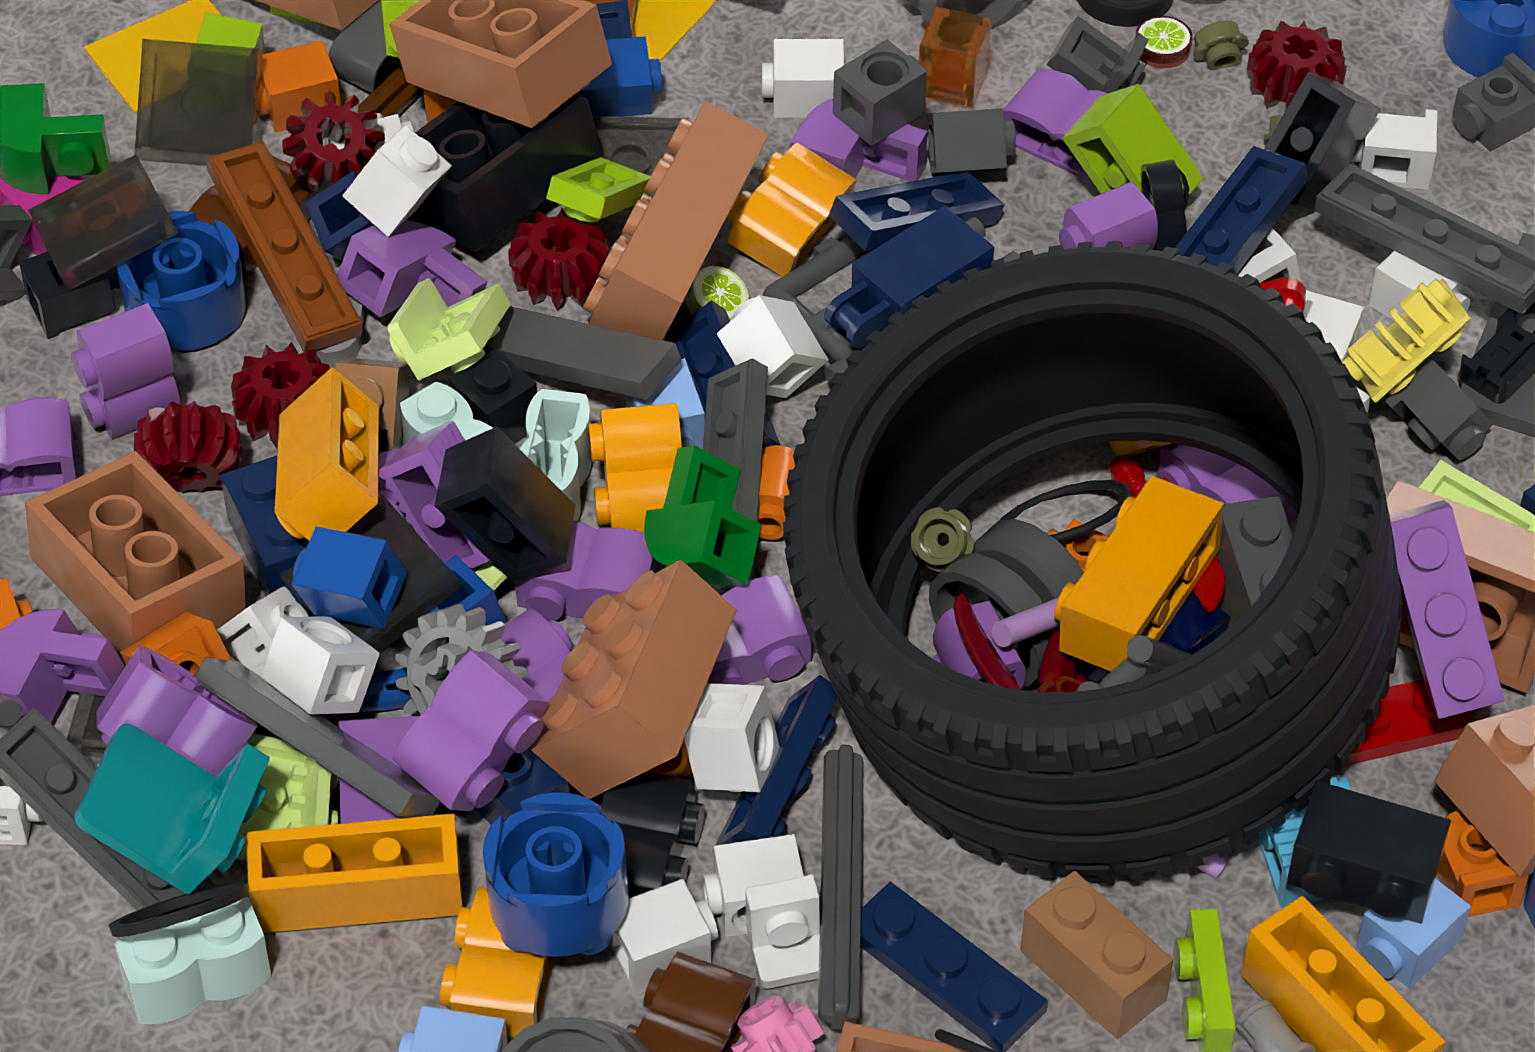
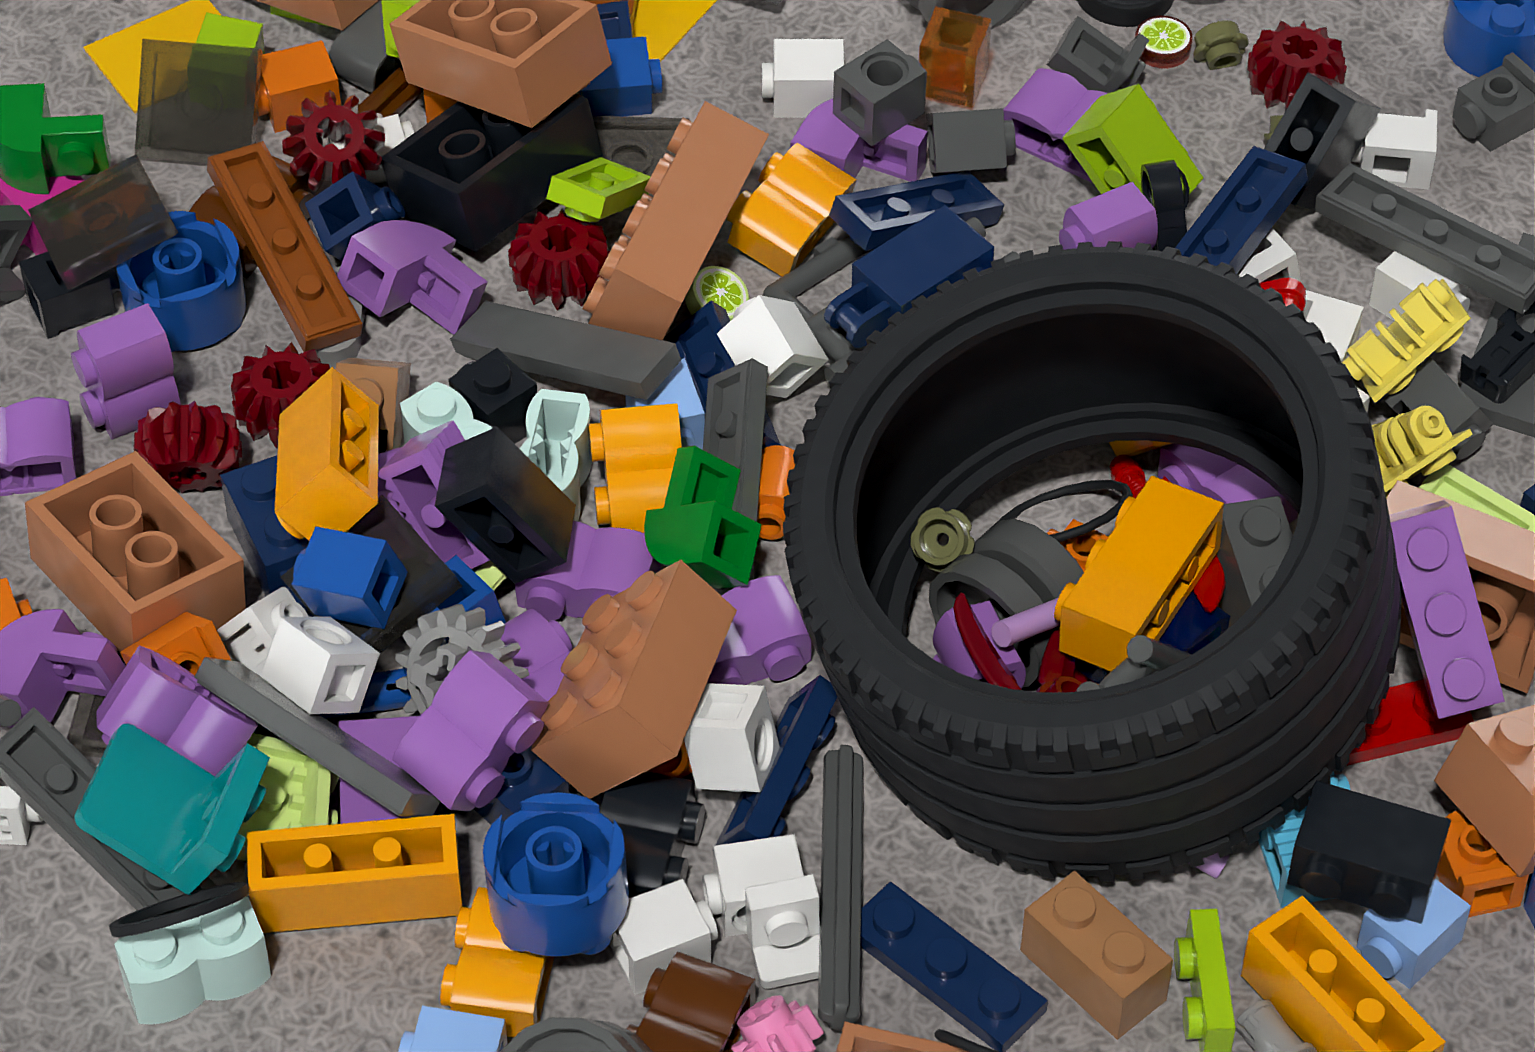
white brick [342,125,451,237] -> none
yellowish green bracket [387,278,511,381] -> none
none -> light yellow hinge [1371,405,1472,498]

